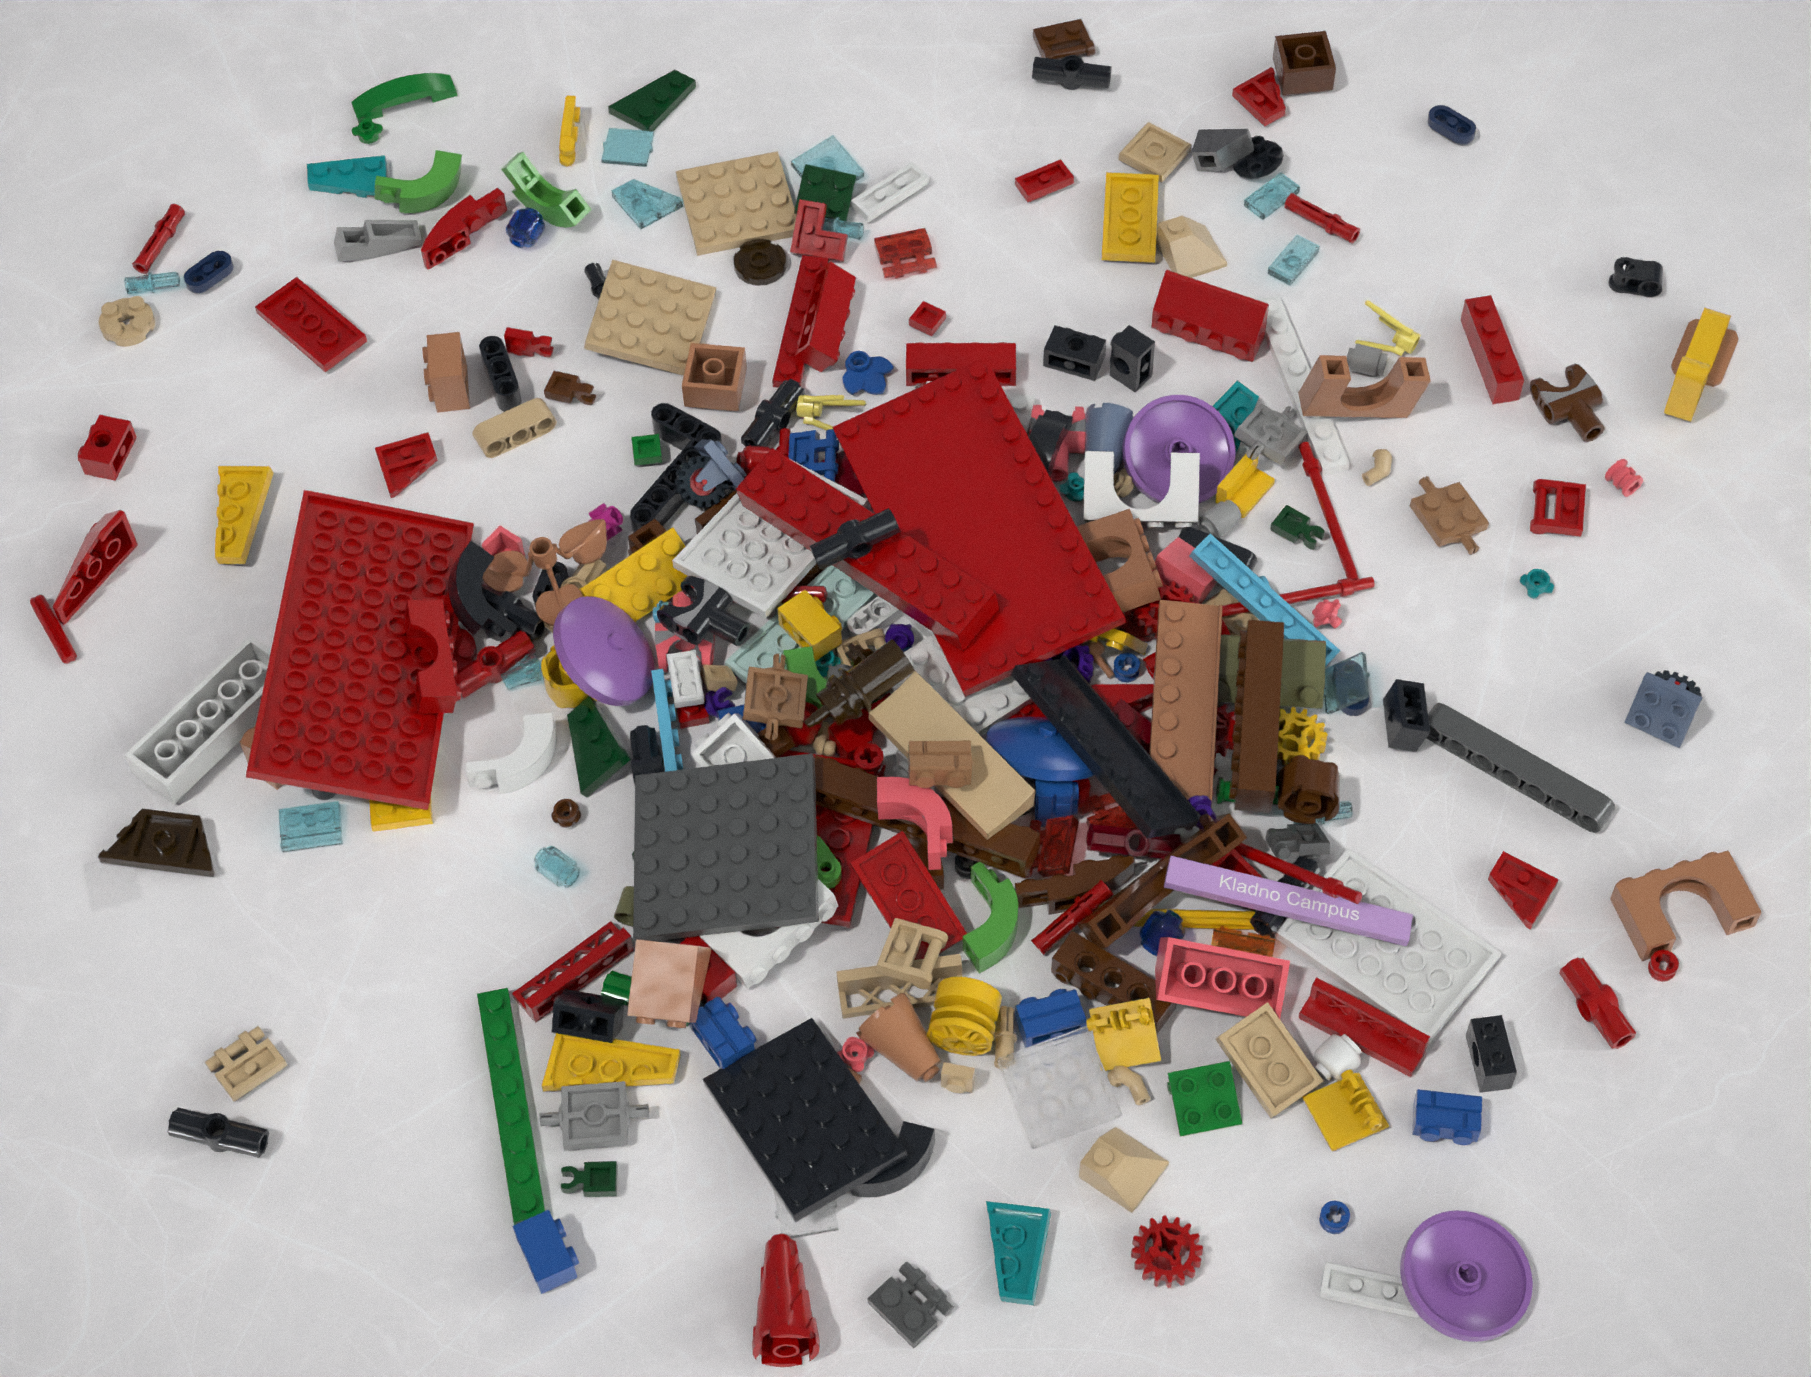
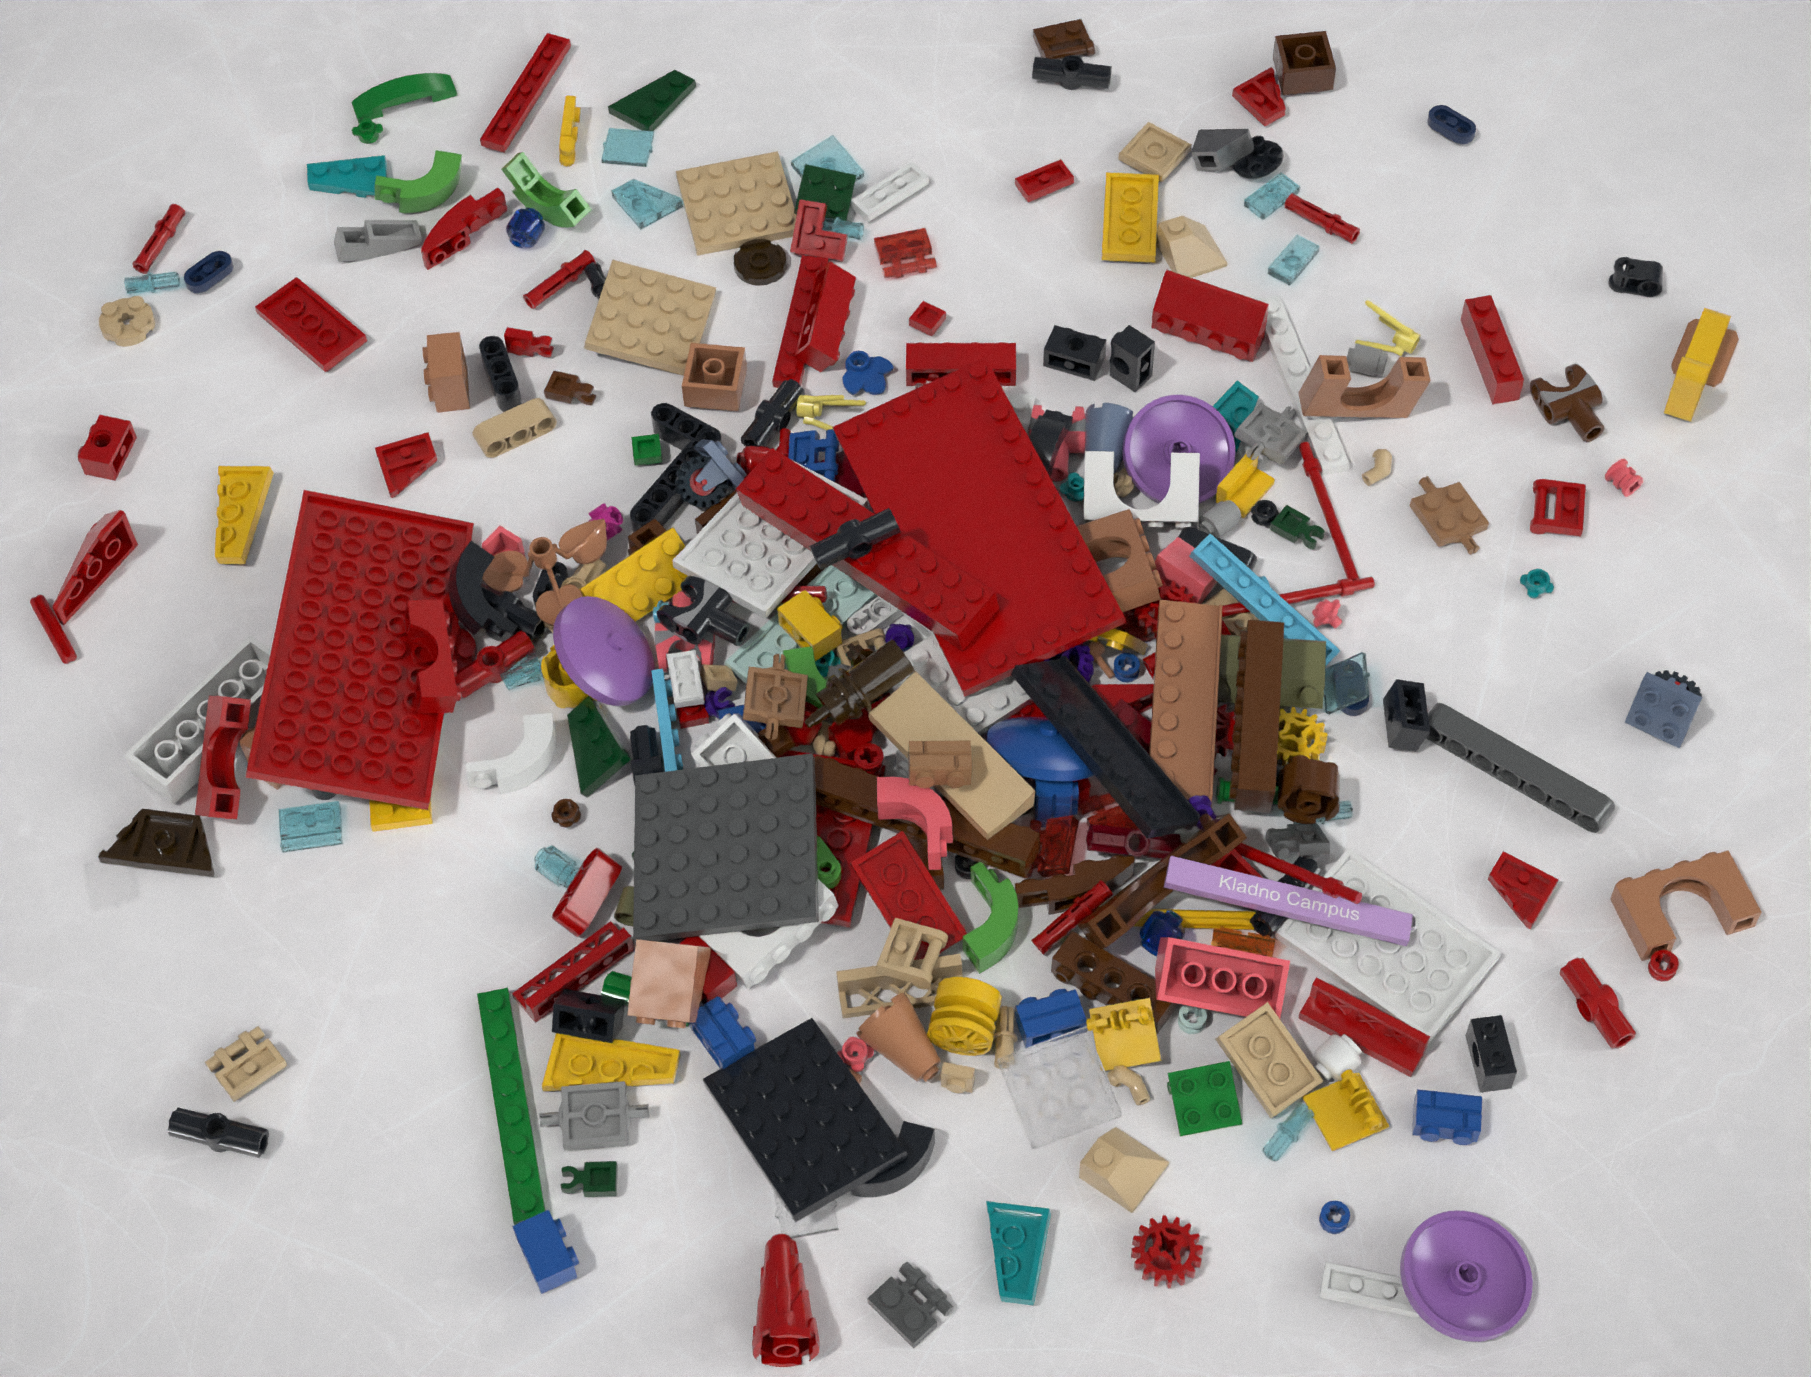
none -> red arch [195,695,251,820]
none -> red plate [480,33,571,153]
none -> red pin [523,250,596,309]
none -> beam [552,848,622,937]
none -> light aqua bush [1178,1005,1207,1034]
none -> black plate [1251,500,1279,526]
none -> clear light blue axle [1262,1102,1315,1162]

